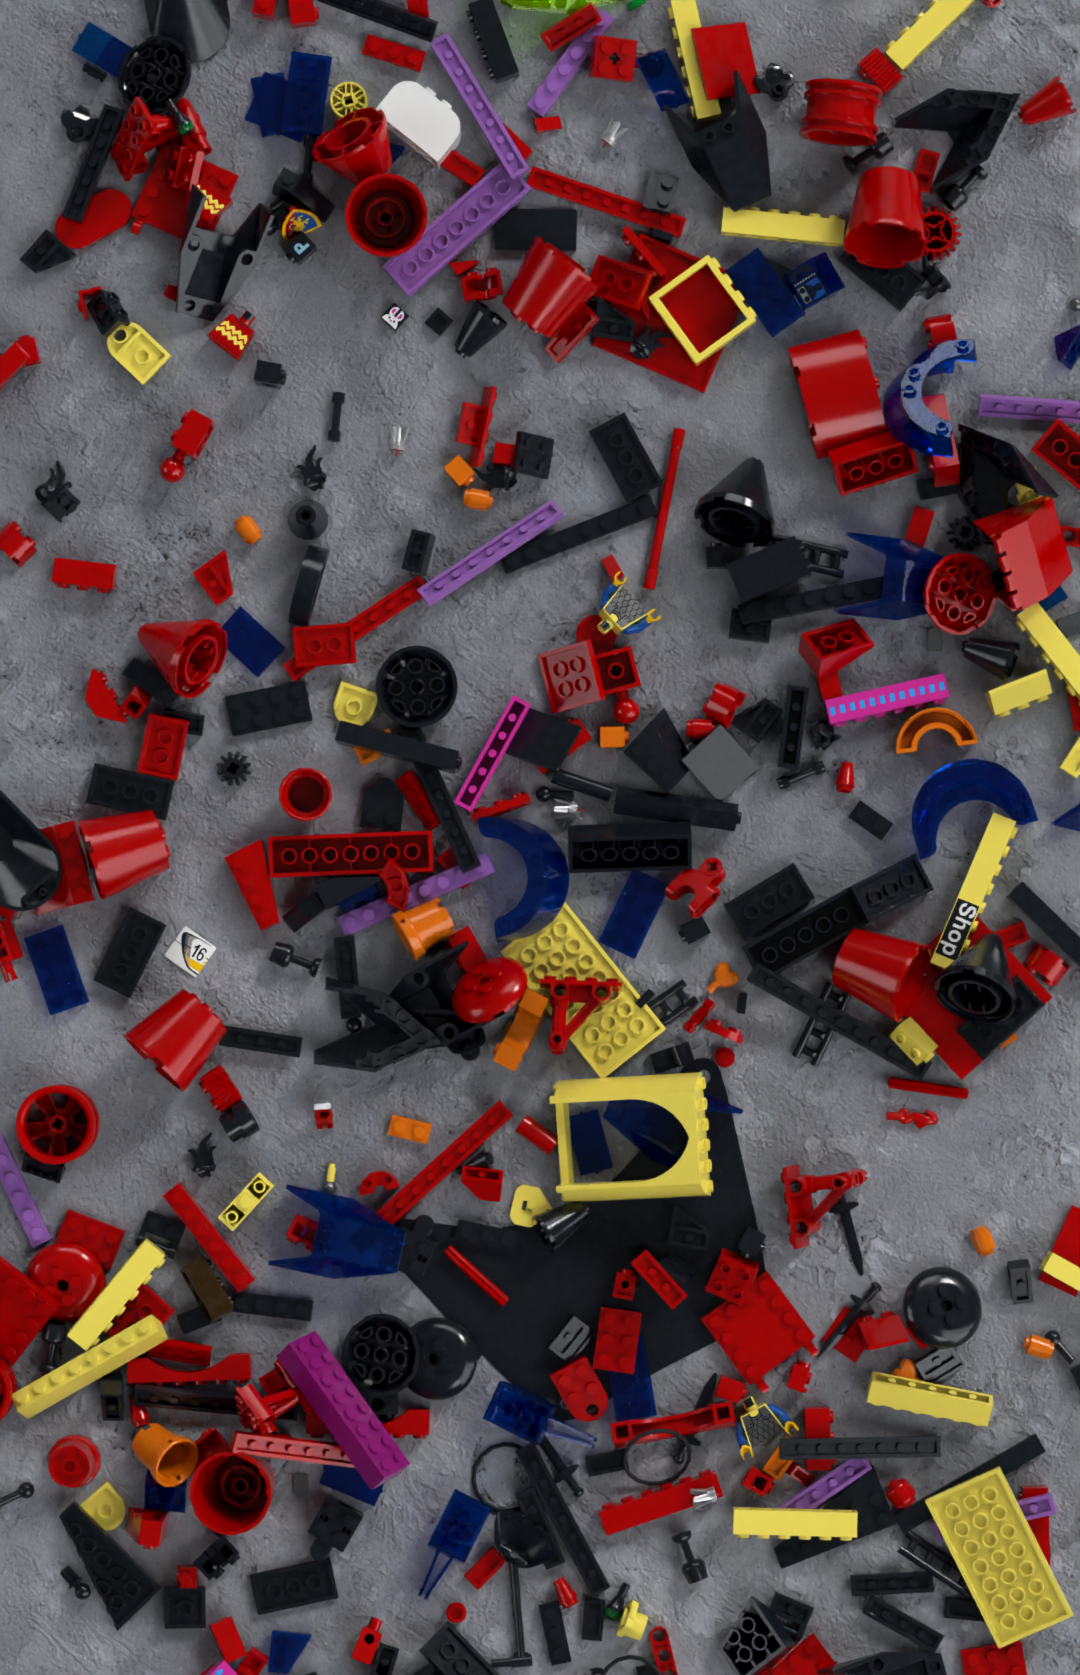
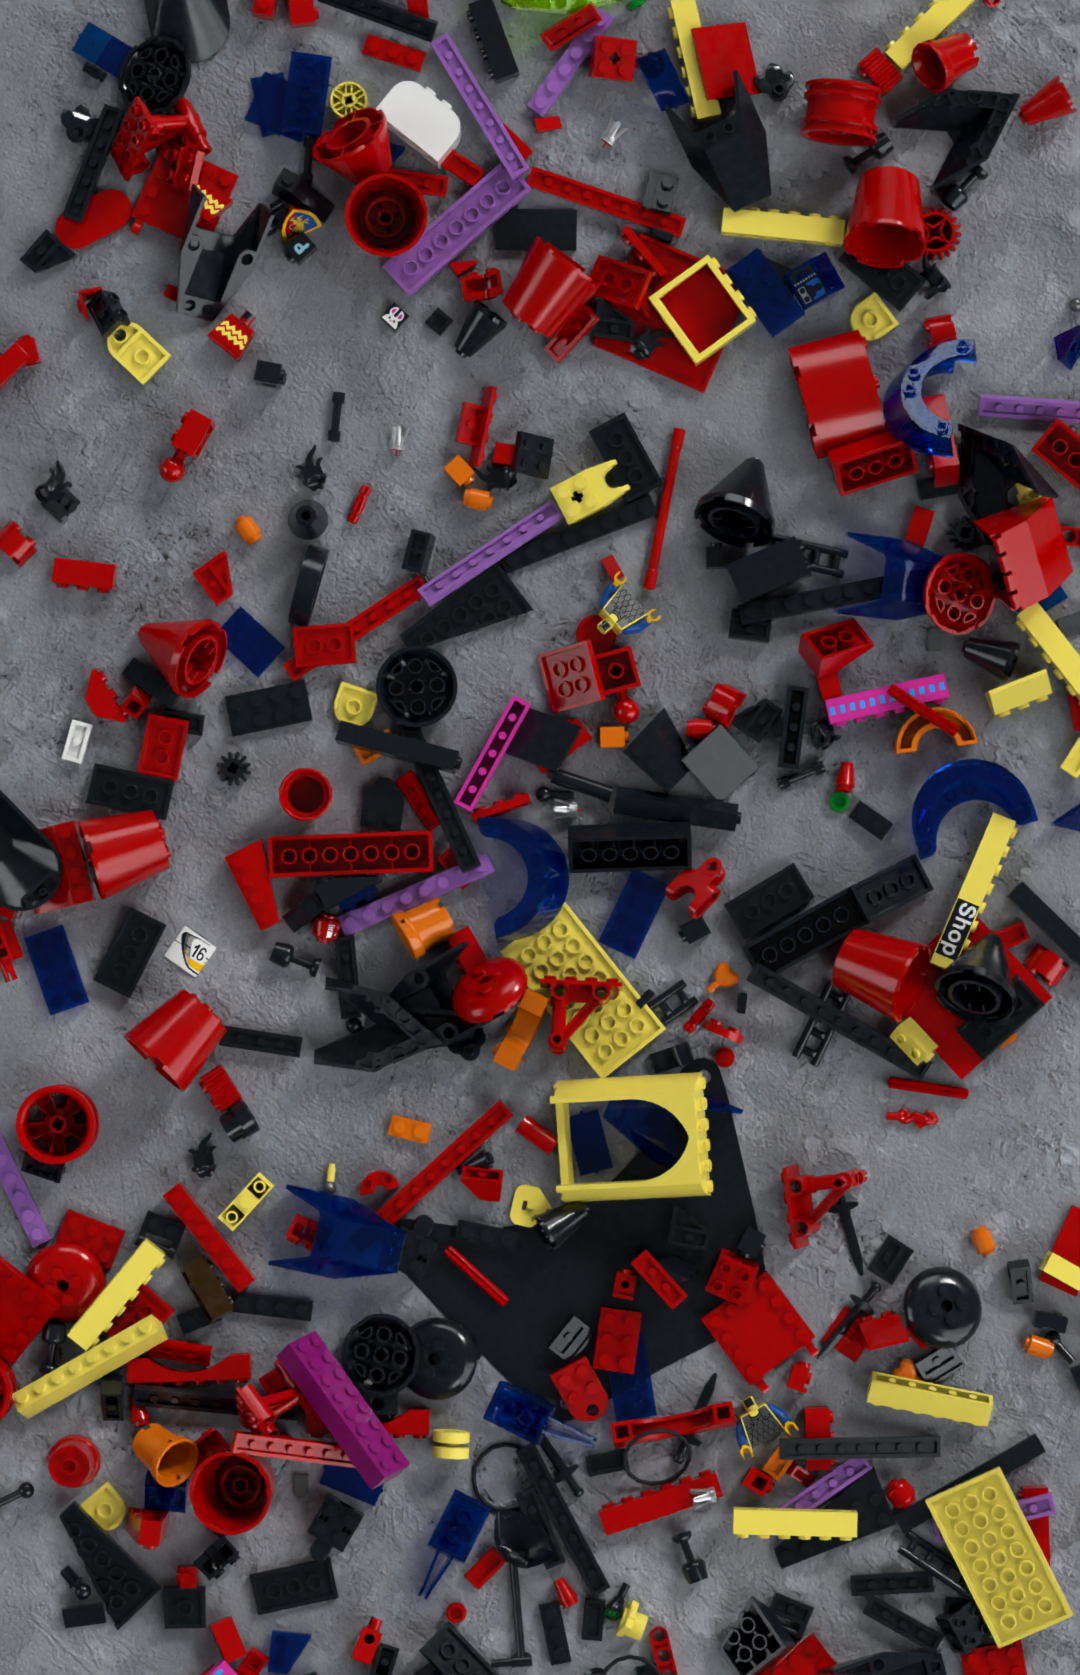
black piece [165,99,193,136] -> none
red piece [314,1097,333,1130] -> none
red tile [378,857,409,911] -> none
red brick [714,1374,747,1403] -> none
red slope [913,148,940,193] -> none
none -> white plate [62,719,93,764]
none -> black slope [62,1602,106,1628]
none -> red head [312,912,340,944]
none -> red axle [347,485,371,524]
none -> red plate [388,168,449,198]
none -> black wing [399,562,534,647]
none -> light yellow wheel [431,1429,470,1459]
none -> light yellow brick [550,459,630,526]
none -> green tile [829,792,849,812]
none -> light yellow tile [850,292,899,341]
none -> black plate [867,1234,914,1285]
none -> red axle [887,684,959,737]
none -> red piece [911,32,979,93]
none -> black bracket [935,1598,992,1655]
none -> black piece [1032,1310,1068,1334]

